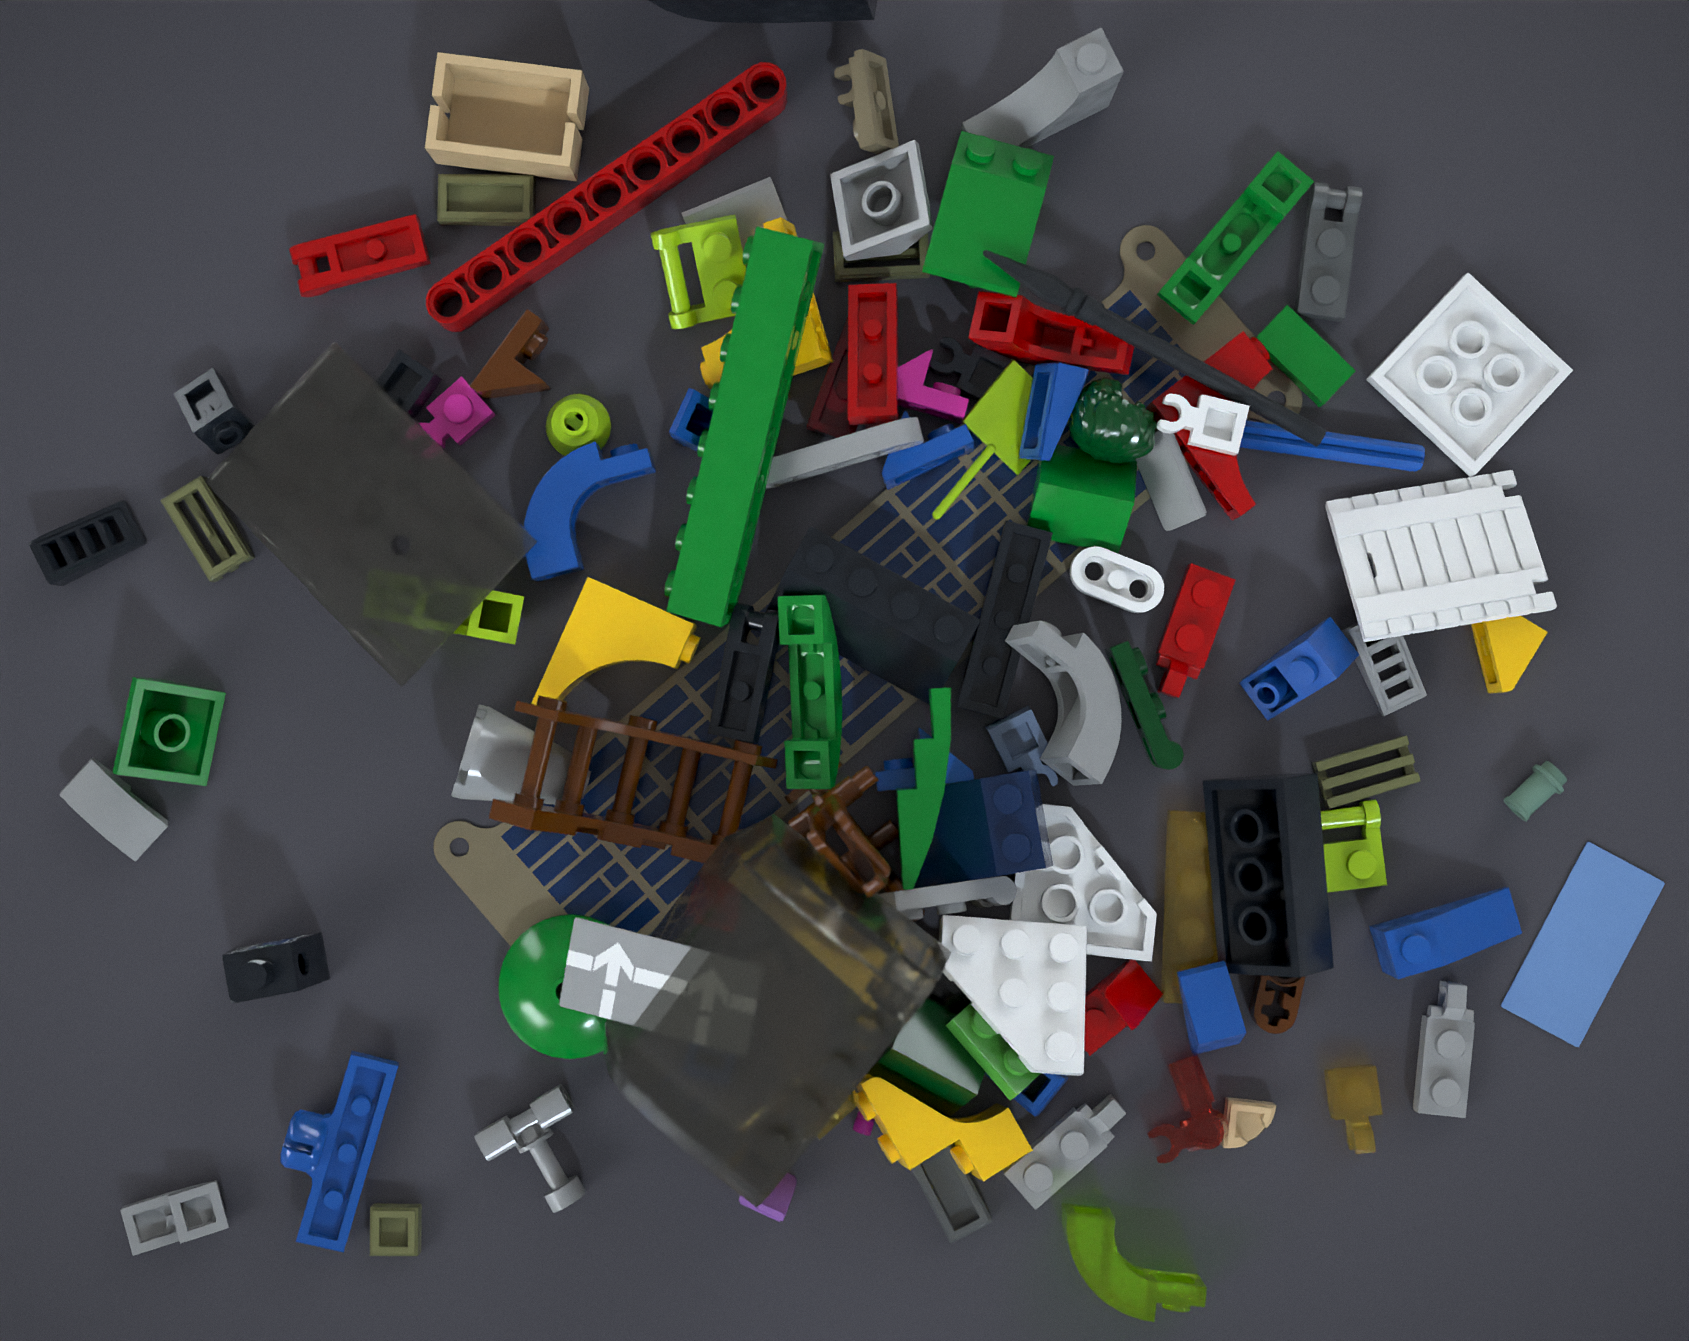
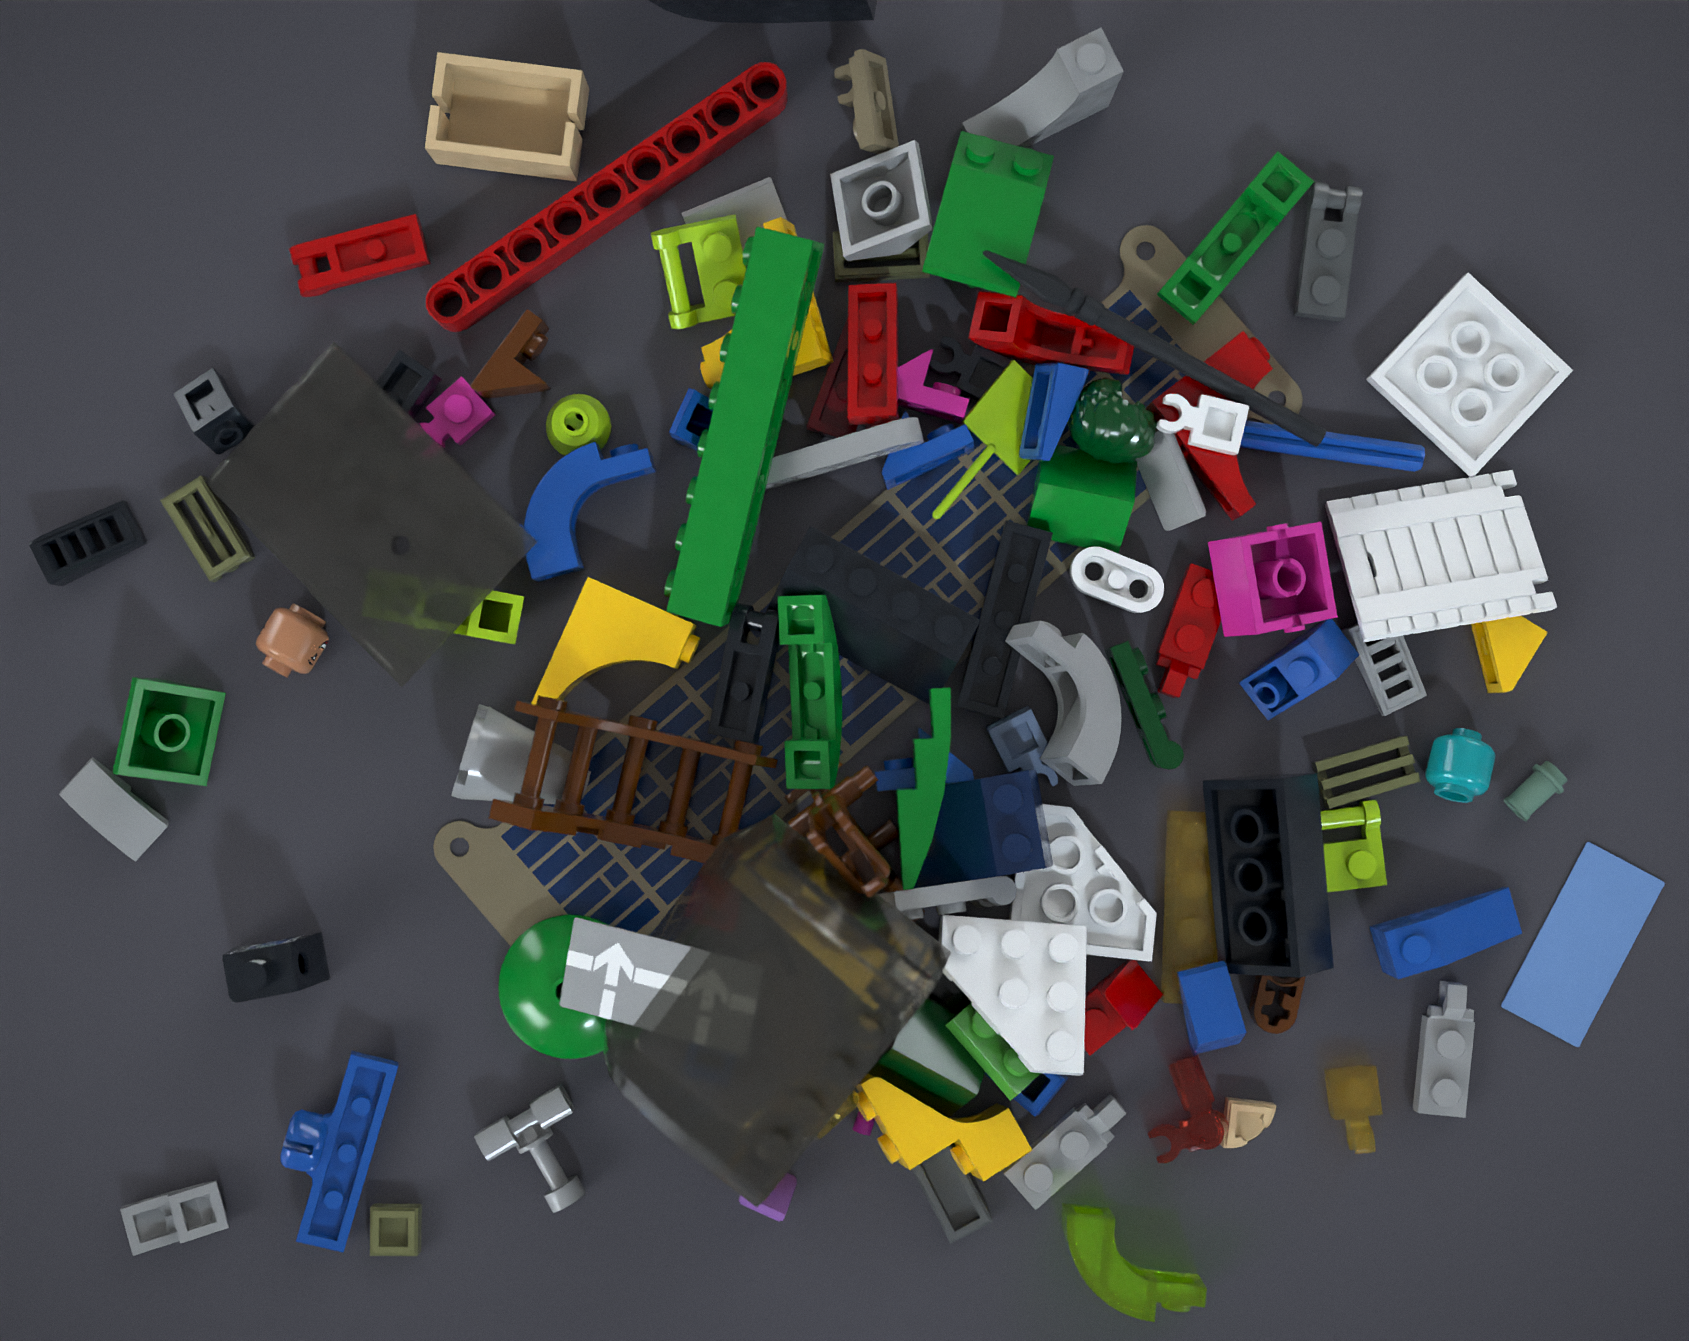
olive tile [437,174,536,226] -> none
green tile [1256,305,1356,408] -> none
none -> nougat head [256,603,329,678]
none -> dark pink brick [1208,522,1337,637]
none -> teal head [1425,728,1495,803]

